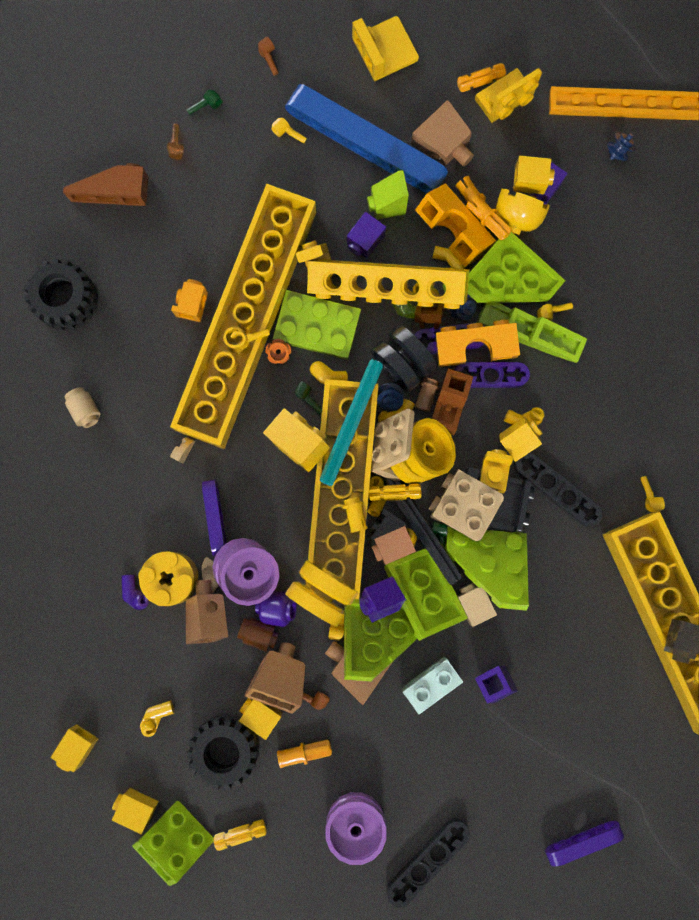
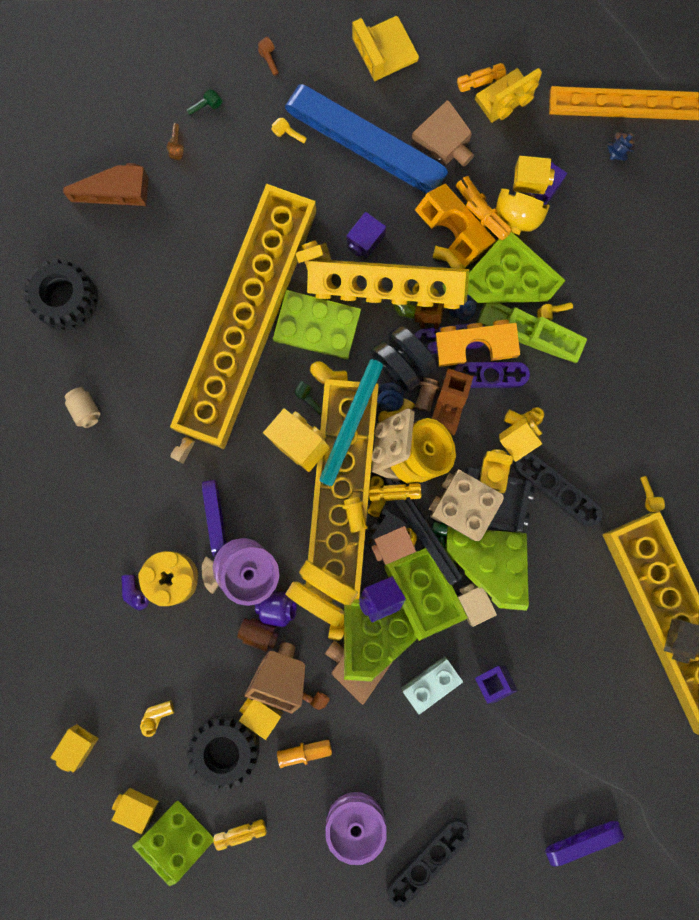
light orange brick [171,279,208,322] -> none
medium nougat torso [186,580,228,644] -> none
yellow hand [231,329,270,350] -> none
orange plate [265,339,291,364] -> none
lime slope [367,170,409,220] -> none

